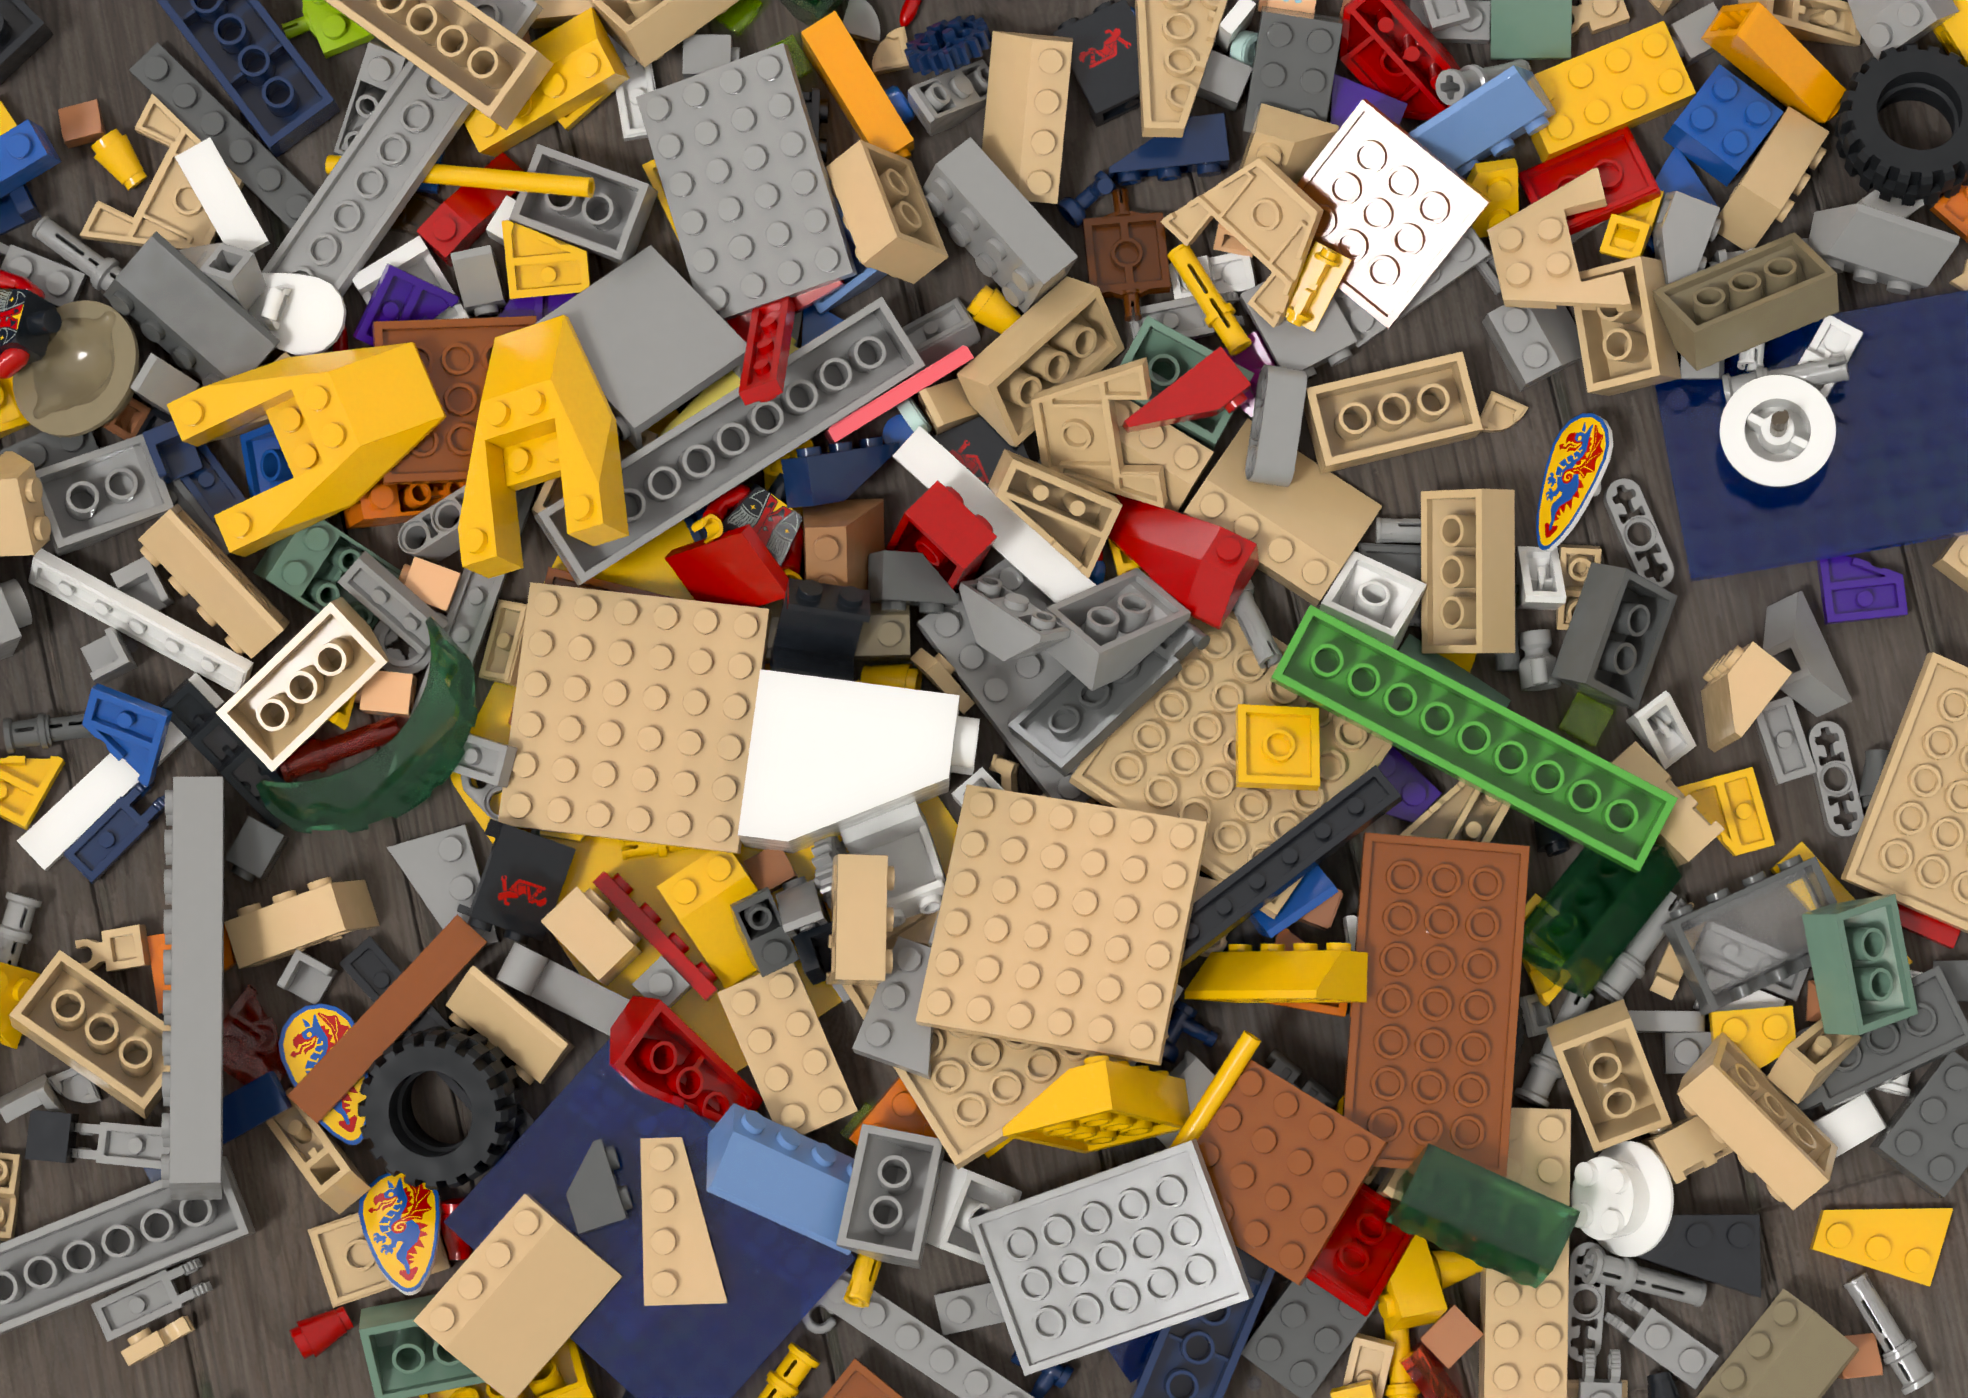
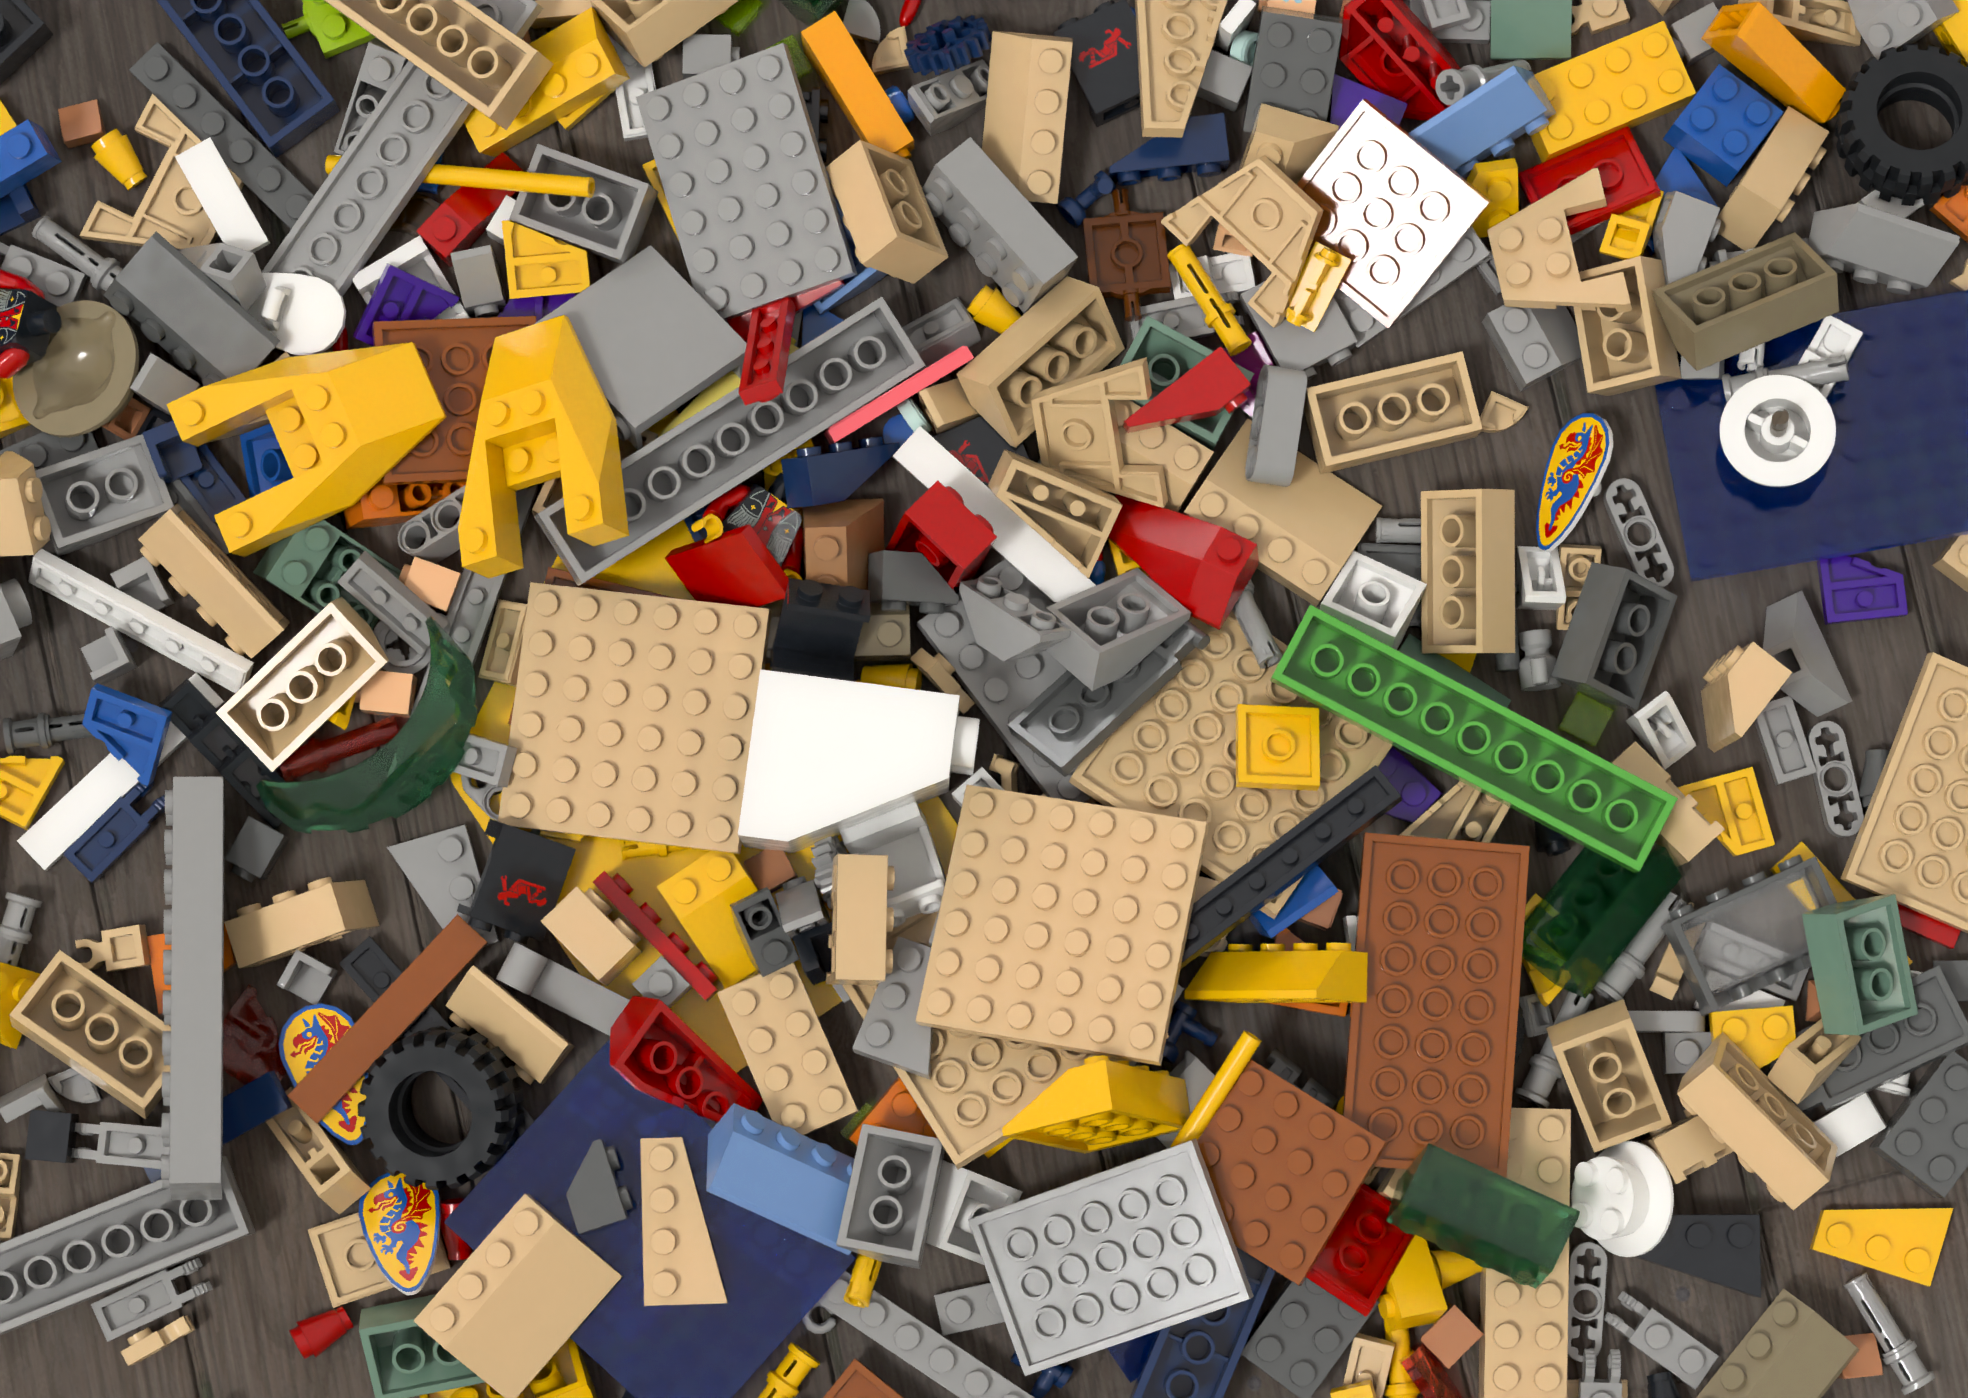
light grey pin [1581,1247,1707,1307] -> none

